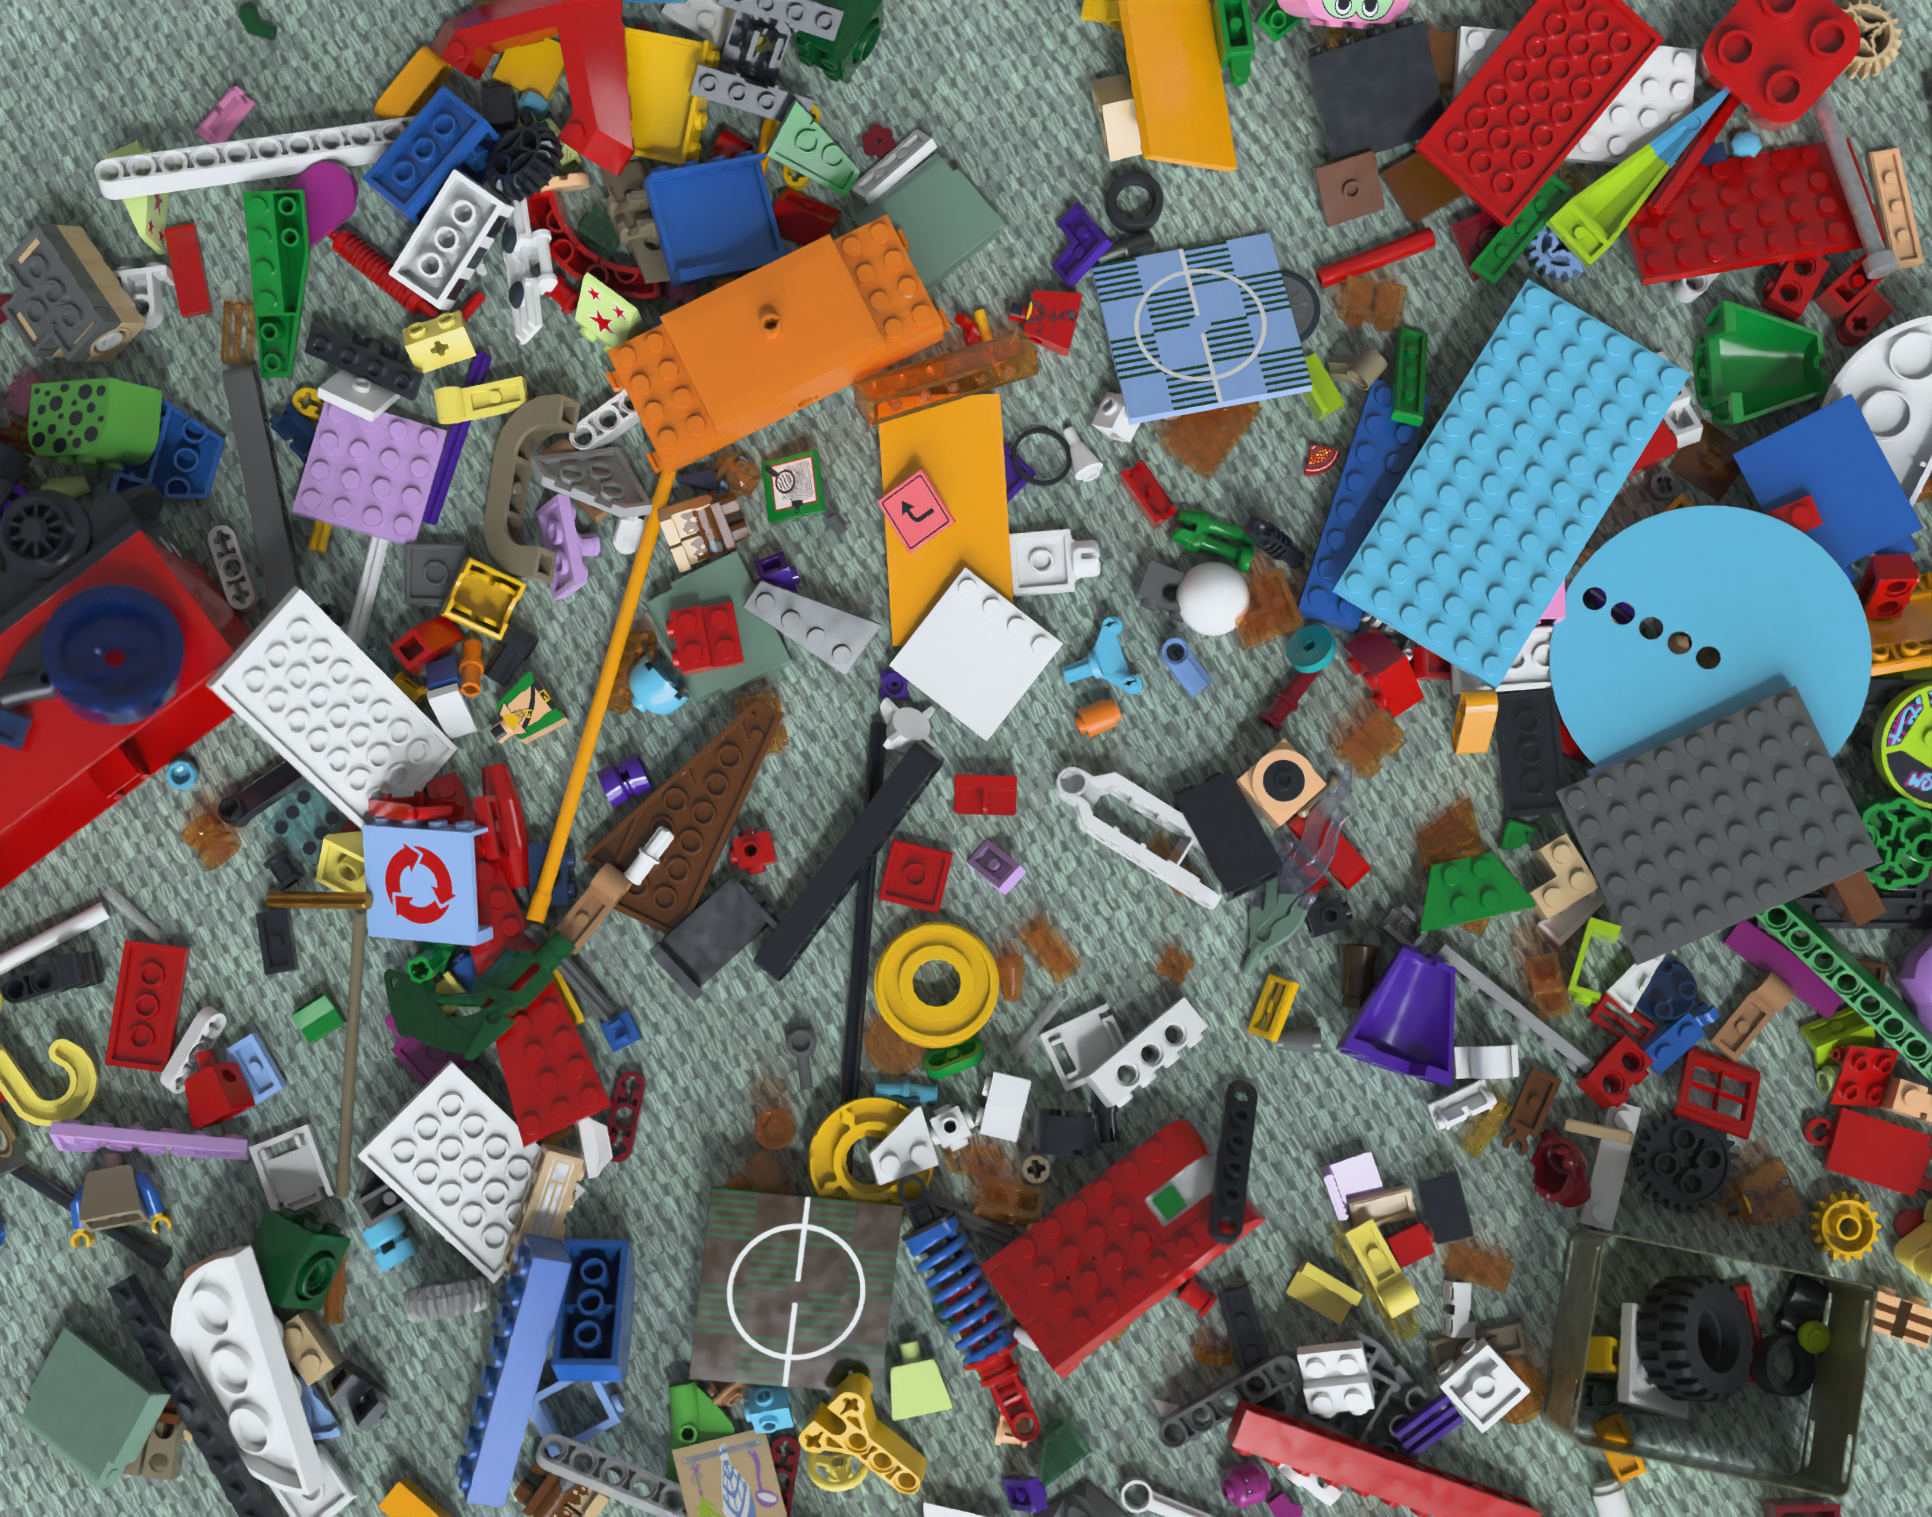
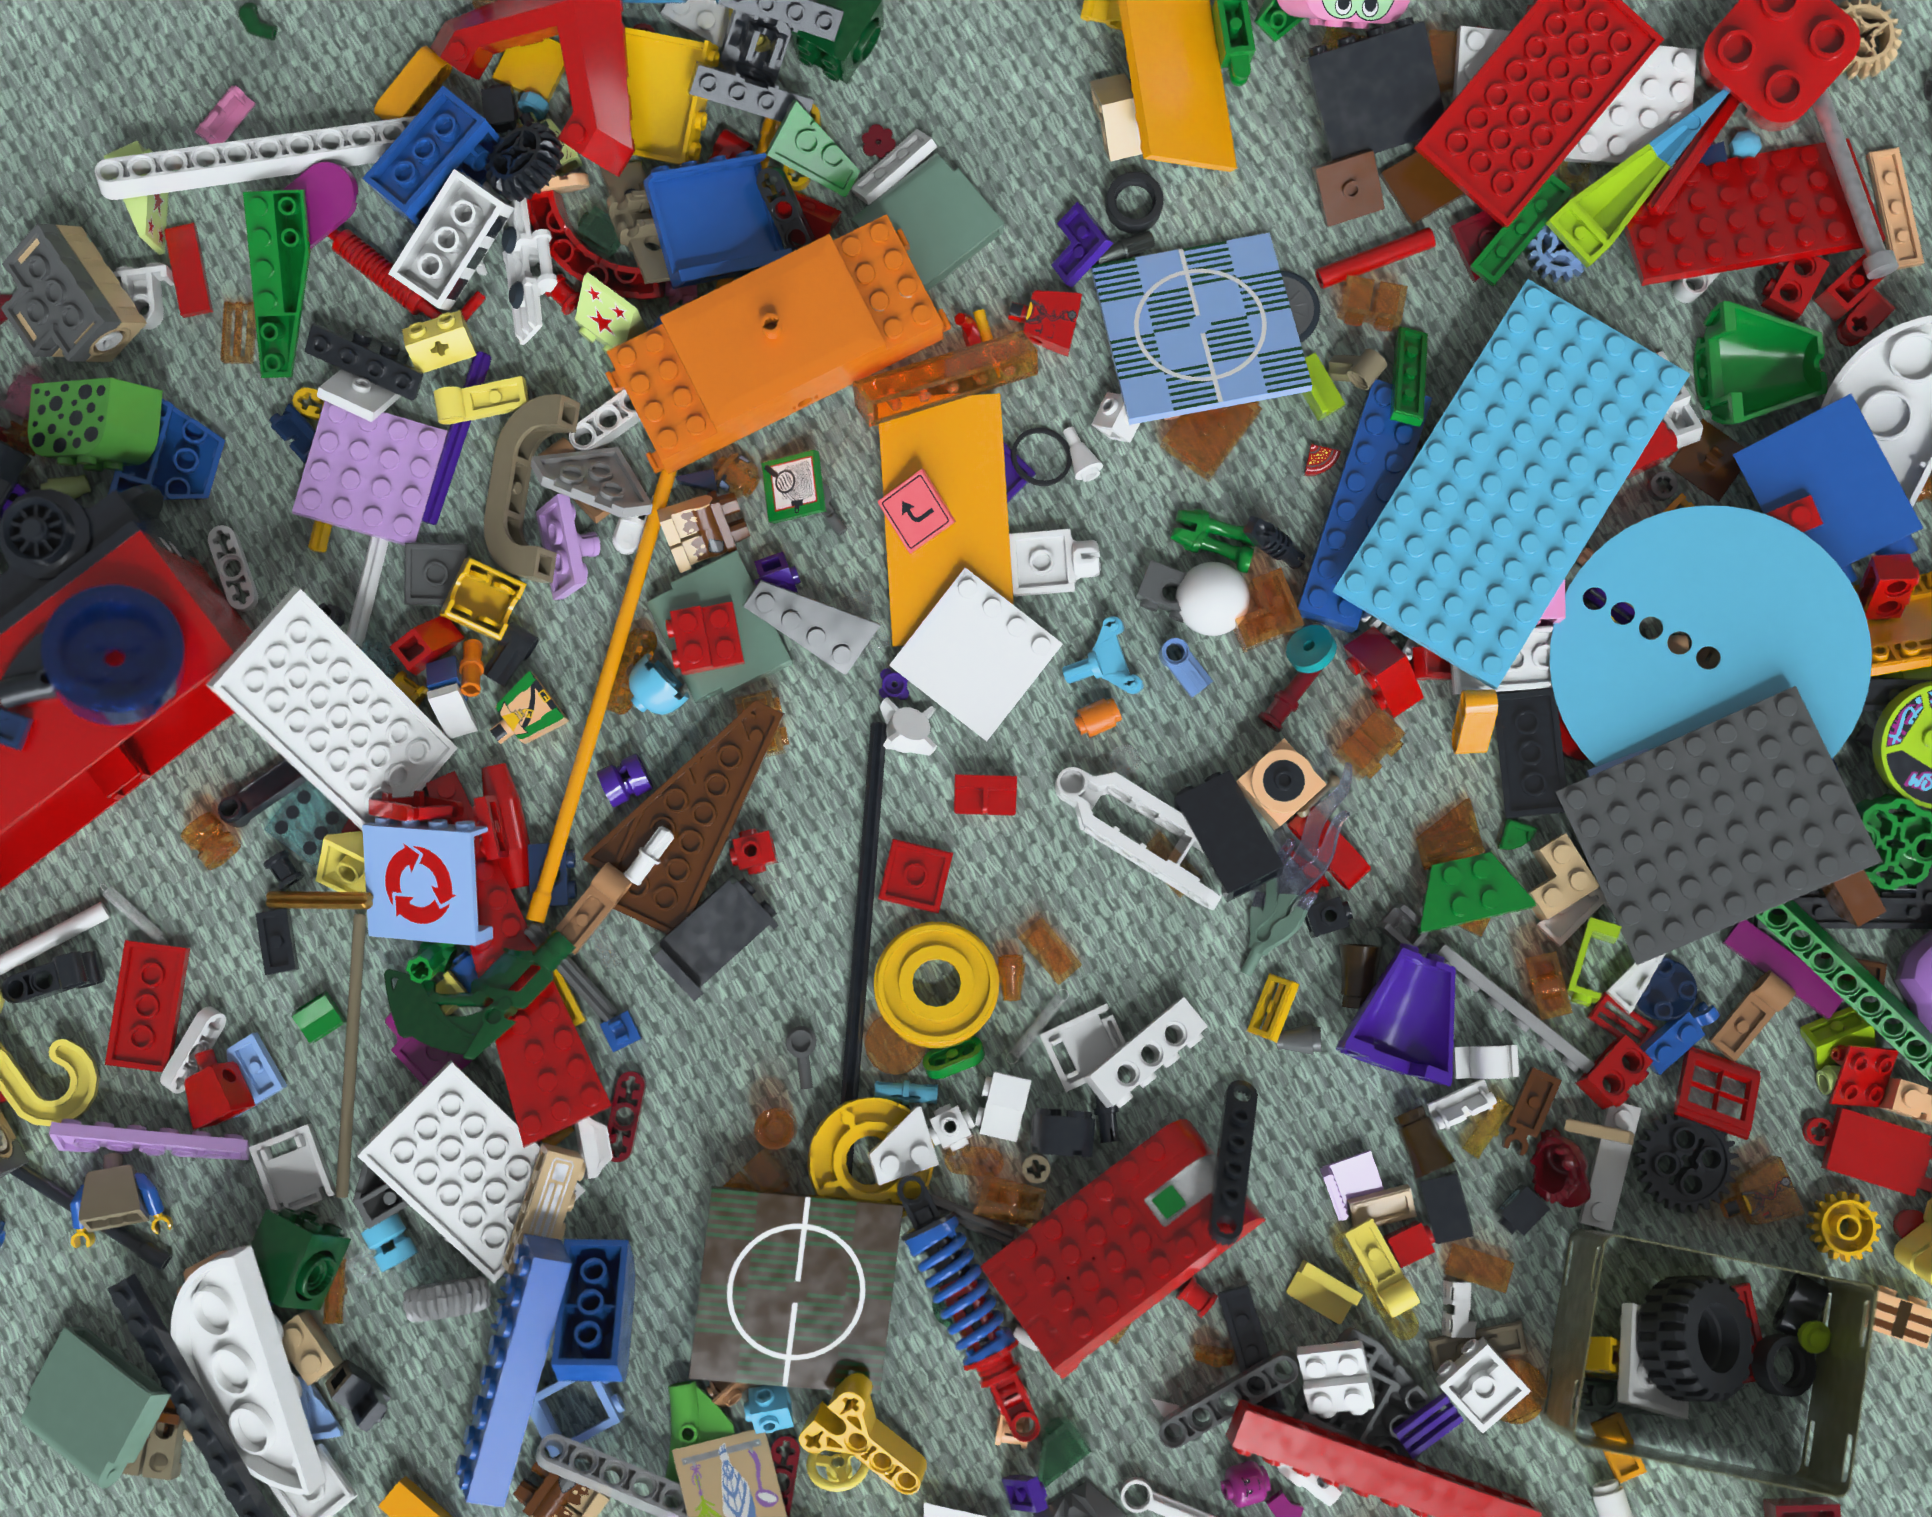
medium azure tile [166,759,200,791] -> none
dark grey beam [223,364,304,612] -> none
black beam [753,740,944,982] -> none
yellowish green torso [890,1340,953,1421] -> none
lavender slope [967,839,1026,895] -> none
red hinge [1119,460,1178,529] -> none
clear orange plate [1157,948,1194,985] -> none
none -> black beam [757,166,816,252]
none -> dark brown plant [1394,1105,1456,1179]
none -> black brick [1495,1184,1550,1236]

